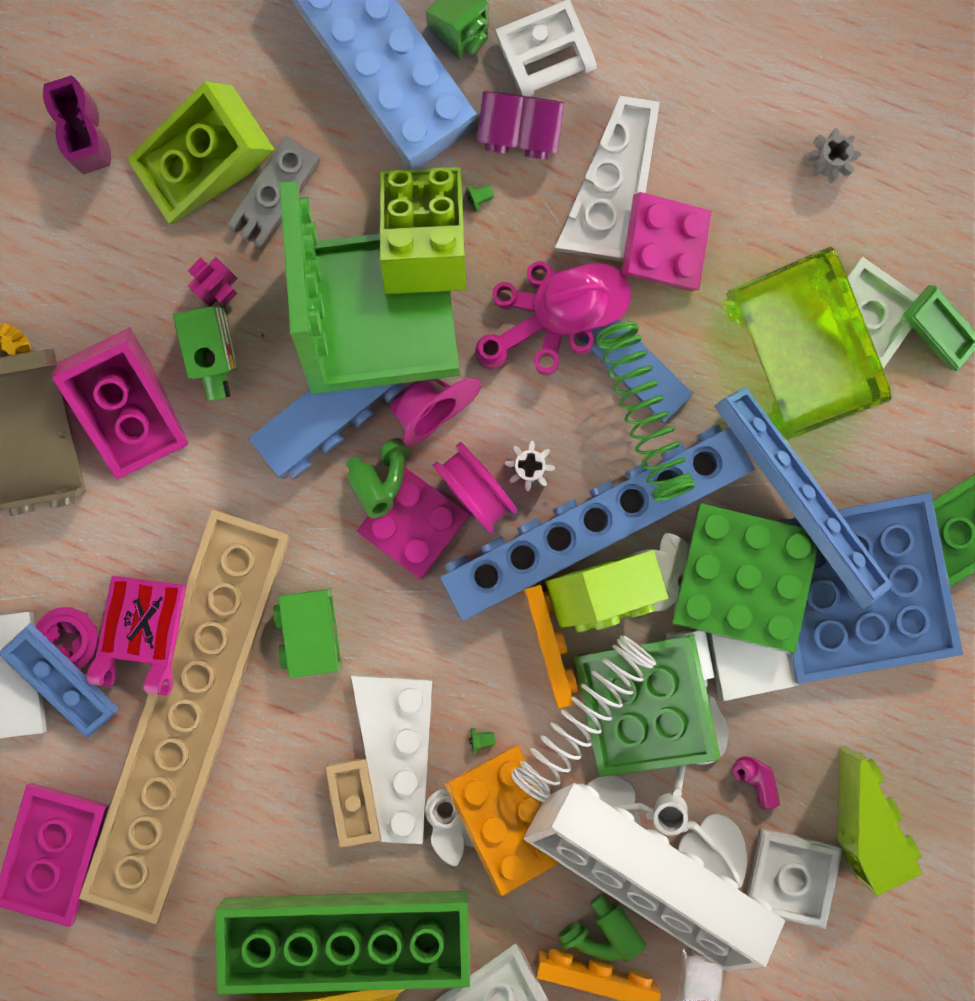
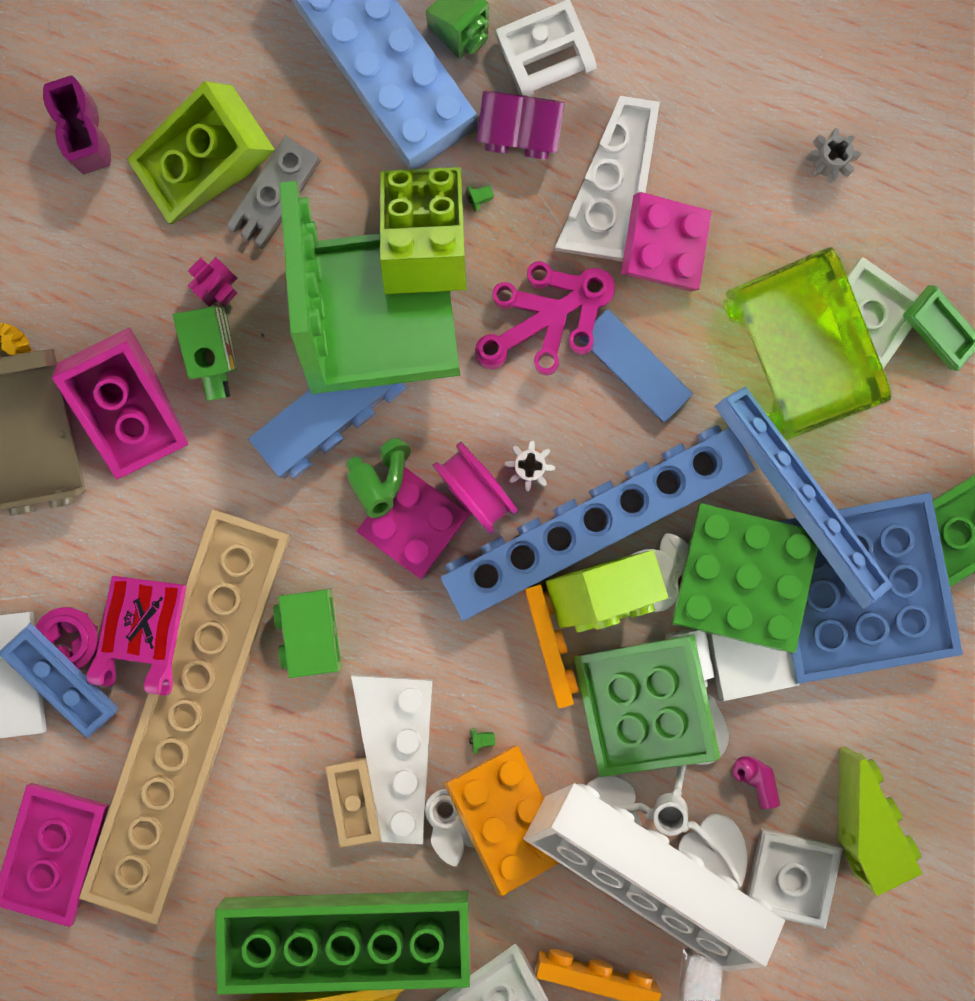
dark pink piece [391,378,481,447] -> none
white piece [511,635,656,802] -> none
dark pink piece [534,263,631,335] -> none
bright green plant [558,893,646,962] -> none
bright green piece [596,321,696,501] -> none

